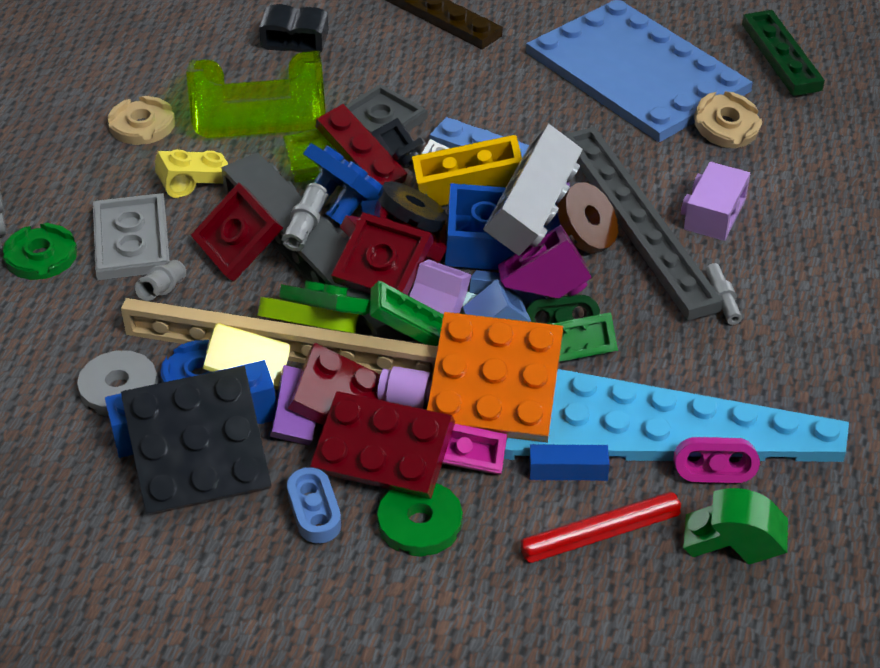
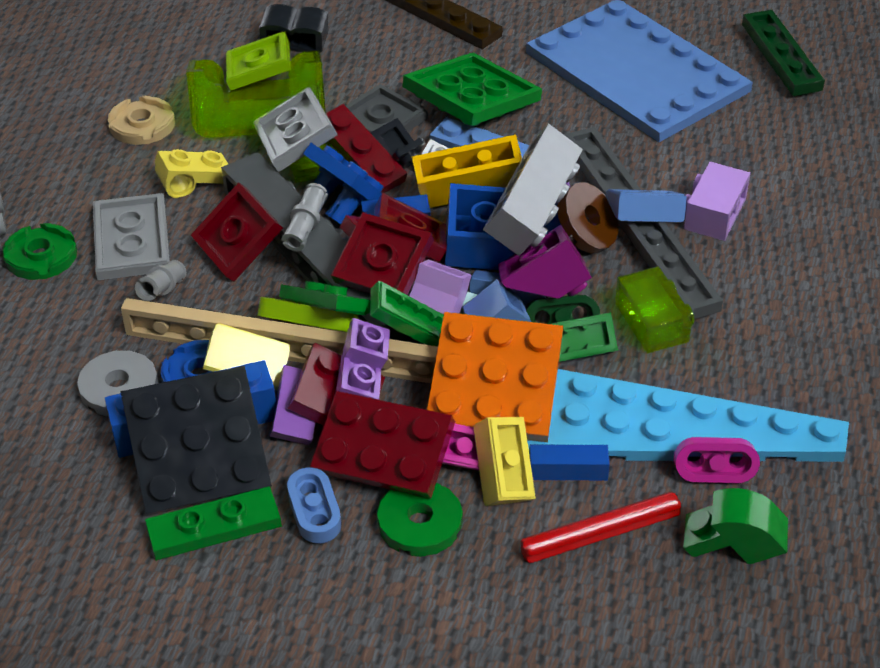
lavender brick [377,366,432,410] -> none
black tile [378,181,448,233] -> none
tan tile [694,91,762,148] -> none
light grey bar [705,263,742,325] -> none
none -> green plate [145,486,282,561]
none -> lime plate [226,32,291,91]
none -> light grey tile [253,87,338,172]
none -> medium lavender slope [336,318,390,400]
none -> green plate [402,52,542,126]
none -> light yellow slope [474,417,536,506]
none -> medium blue slope [606,189,687,222]
none -> clear neon green brick [615,266,694,354]

